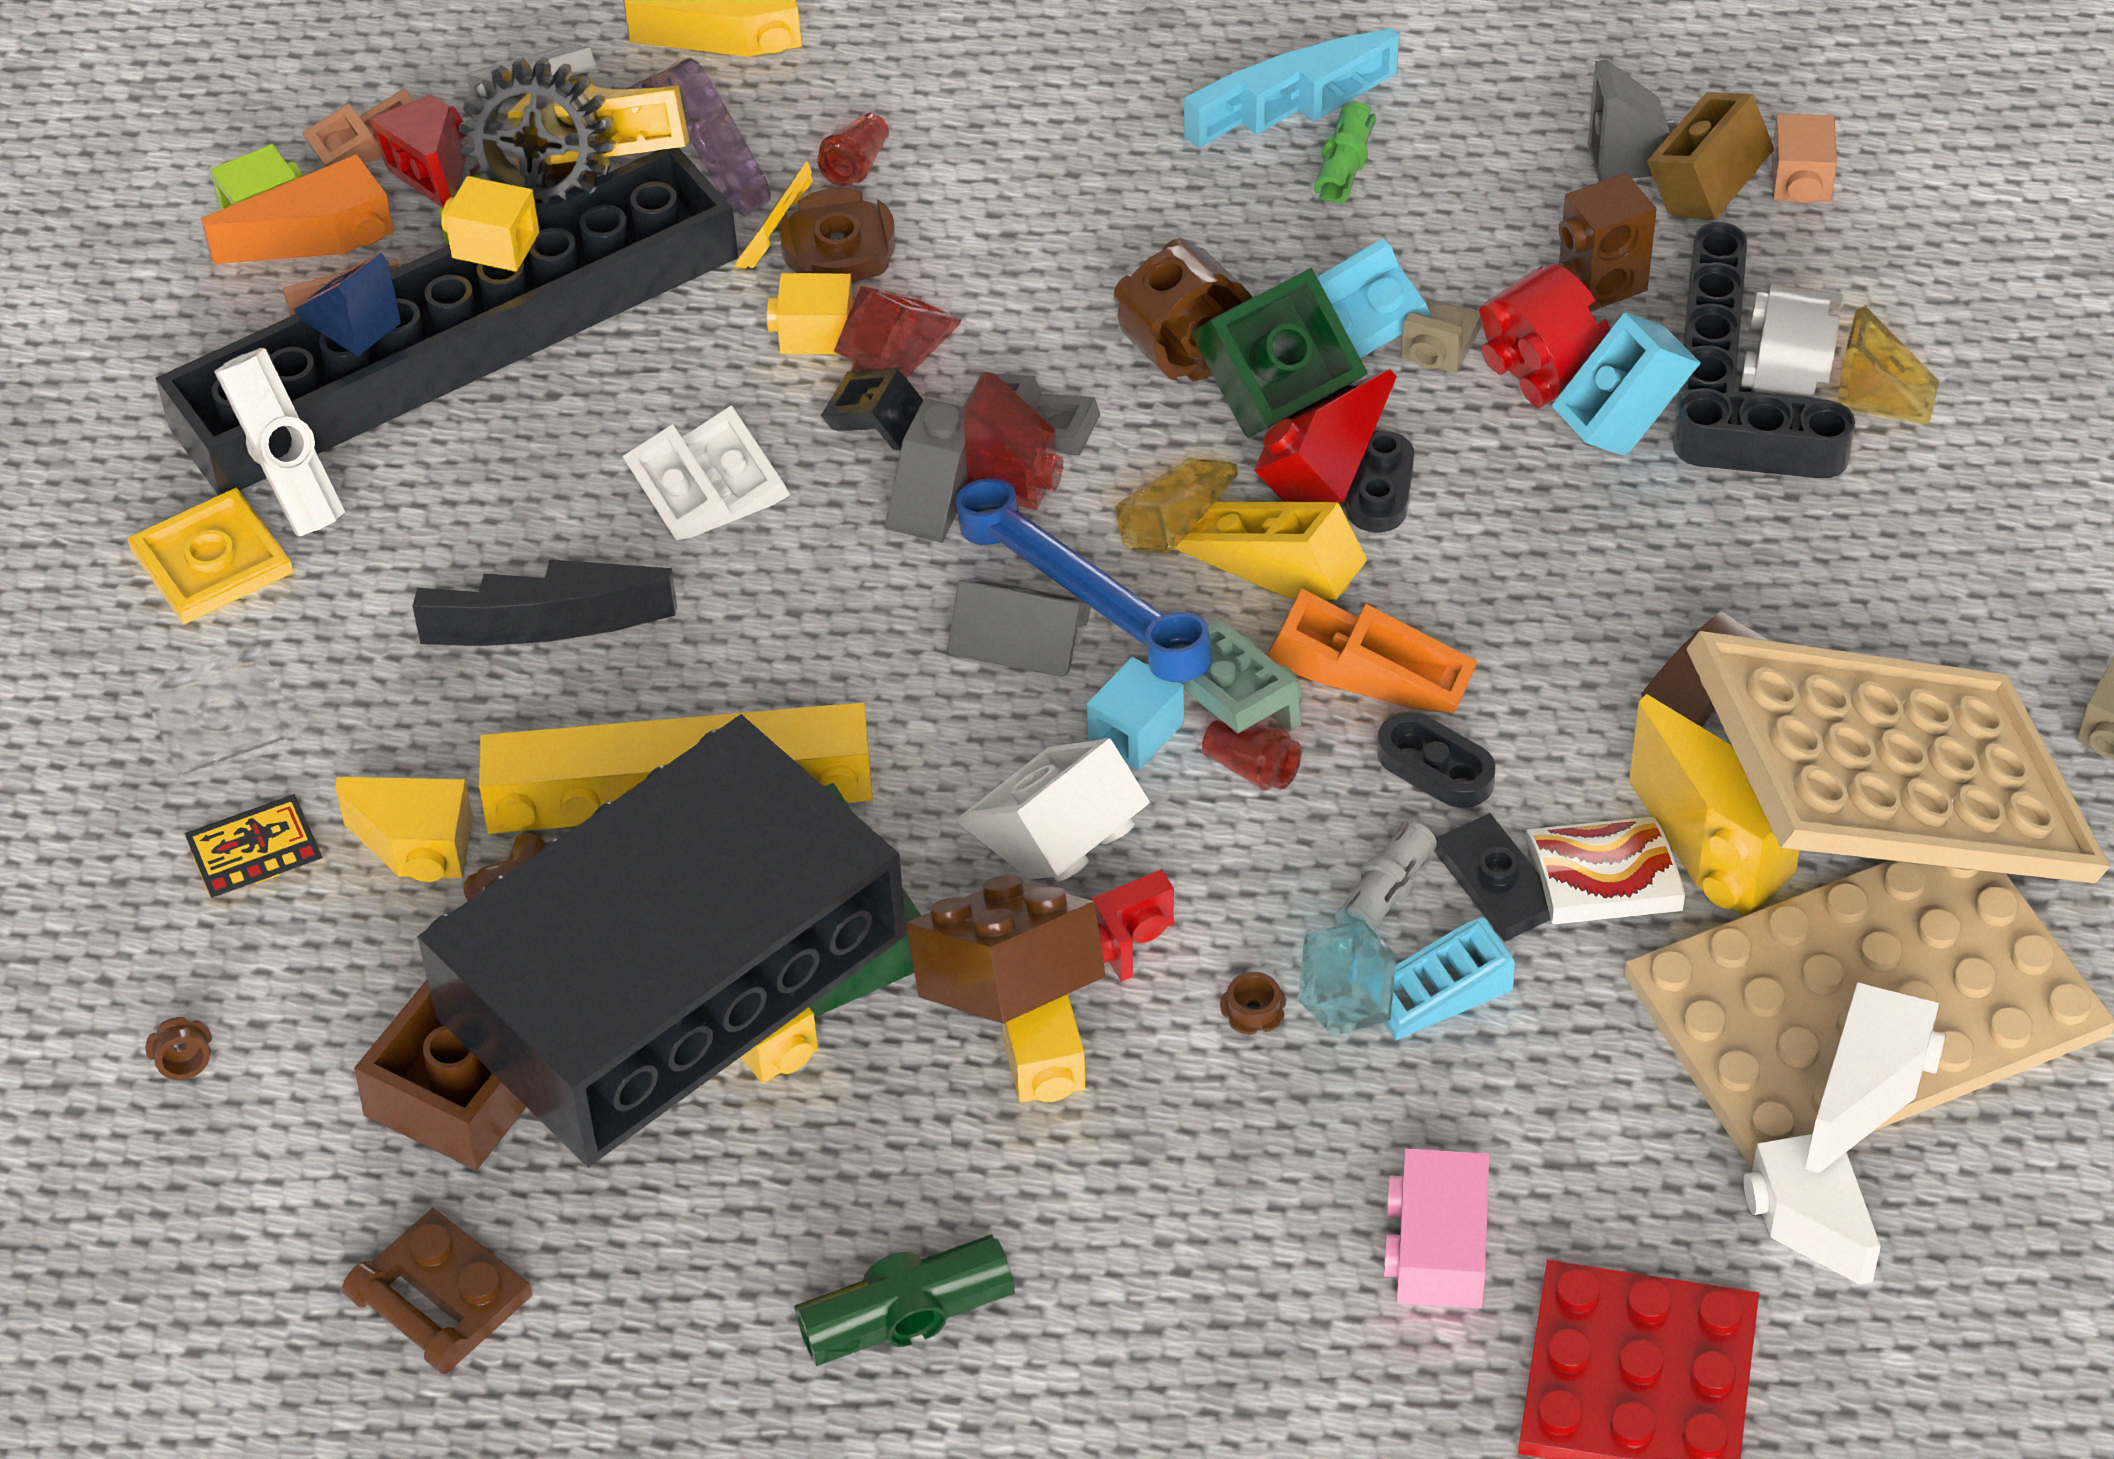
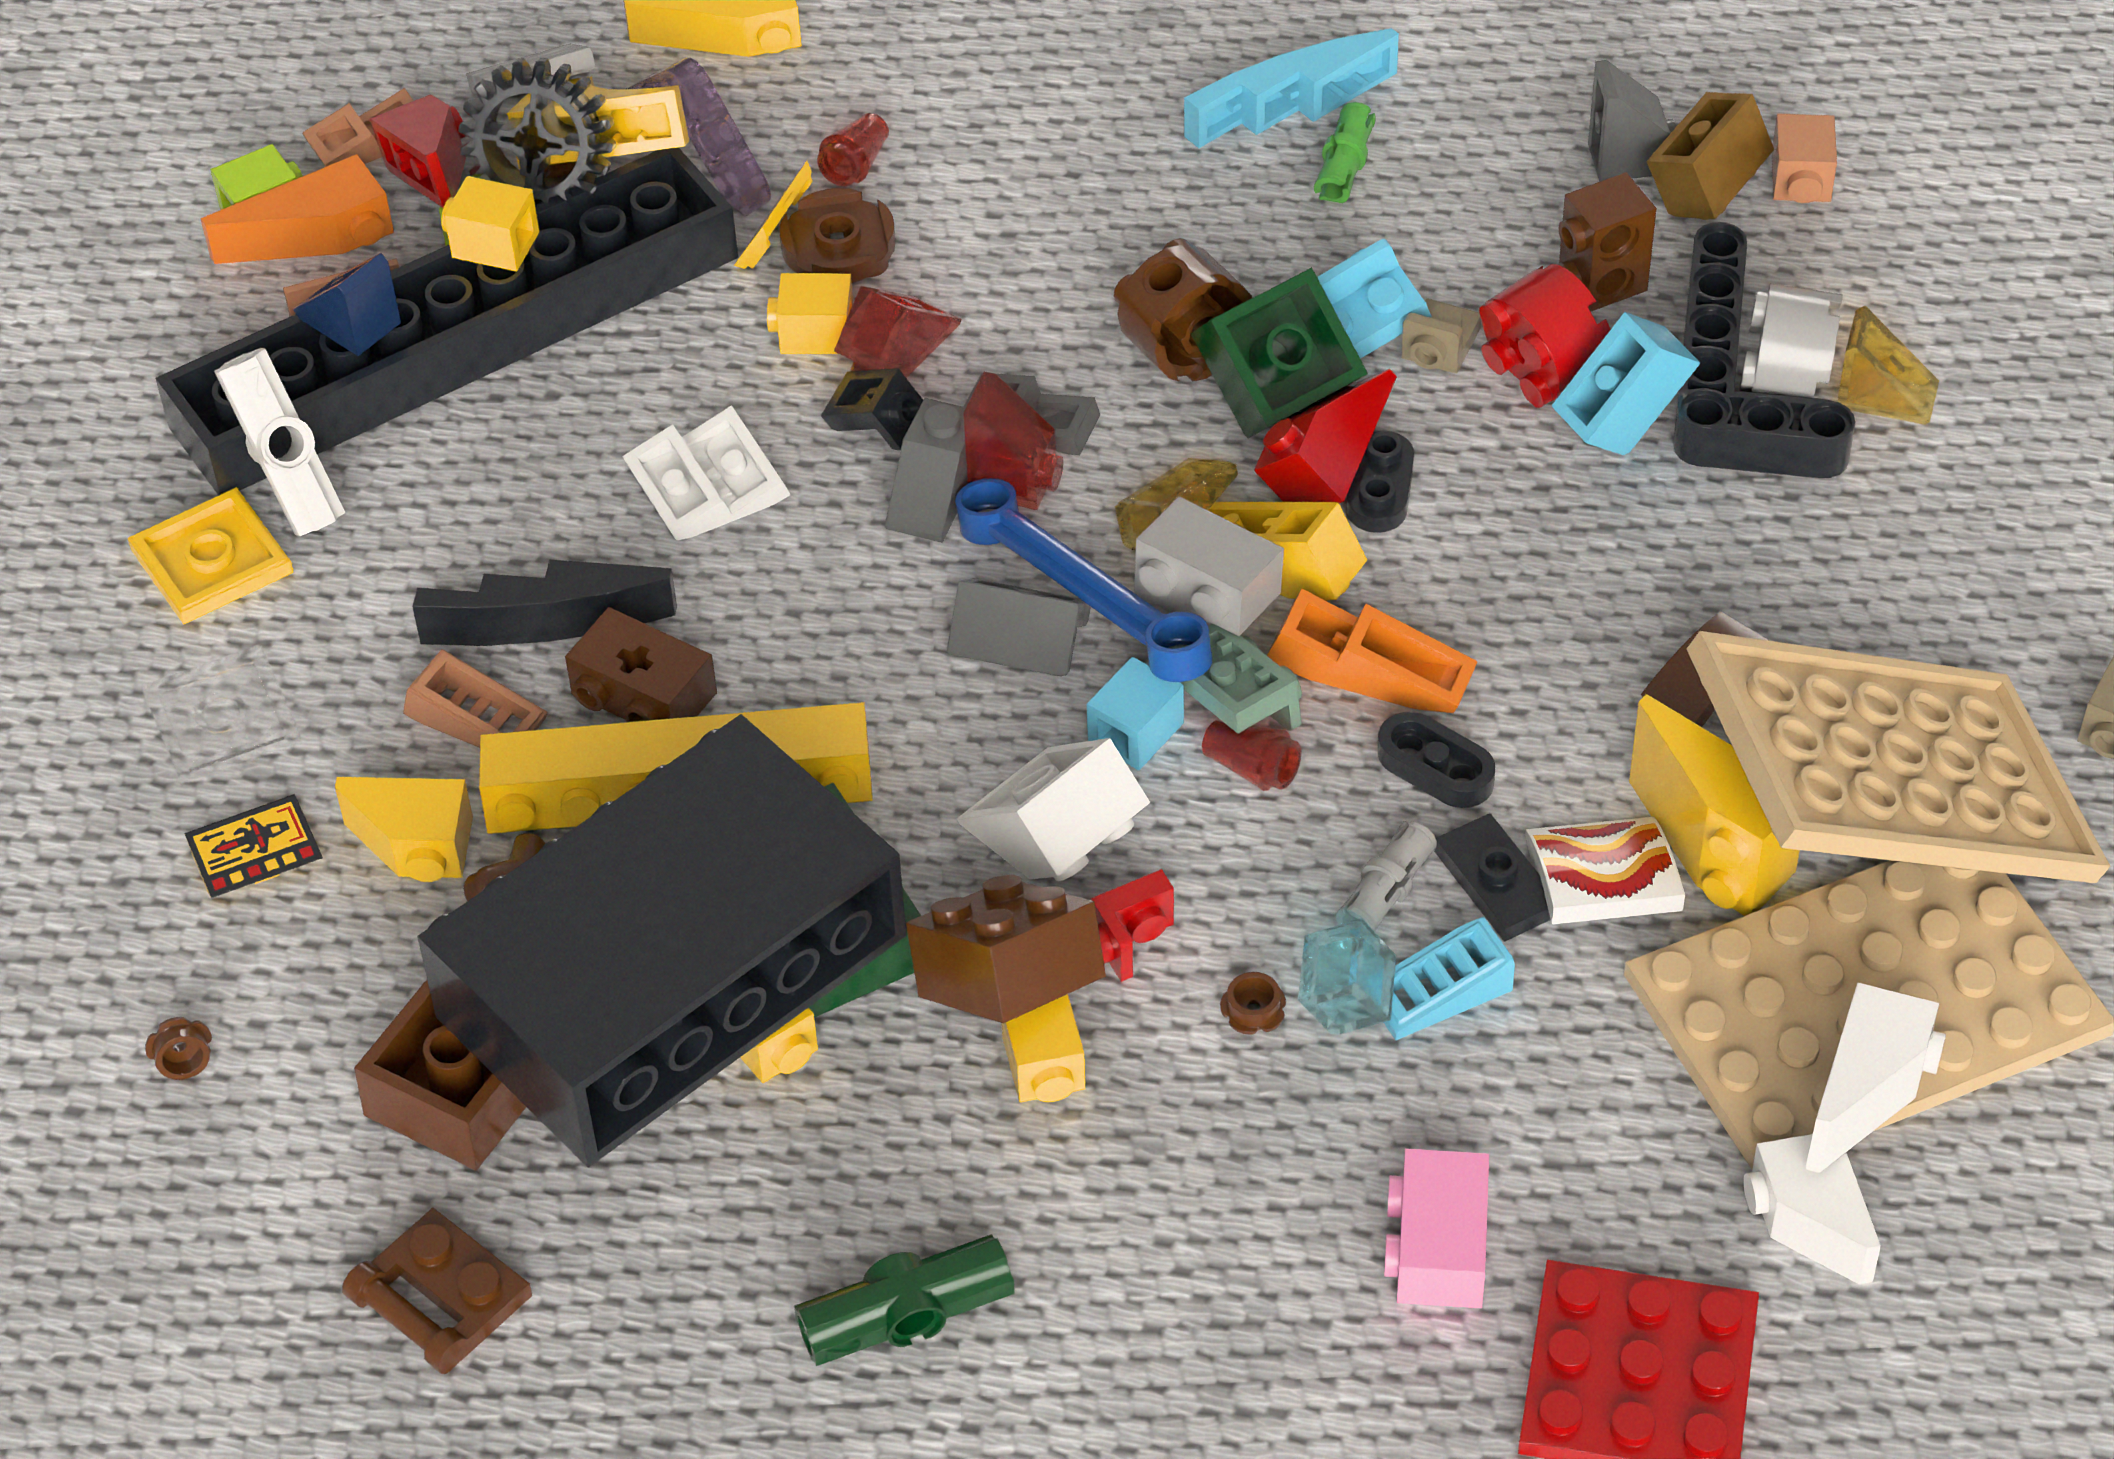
none -> nougat slope [403,649,547,748]
none -> reddish brown brick [565,607,717,722]
none -> light grey brick [1134,497,1284,636]

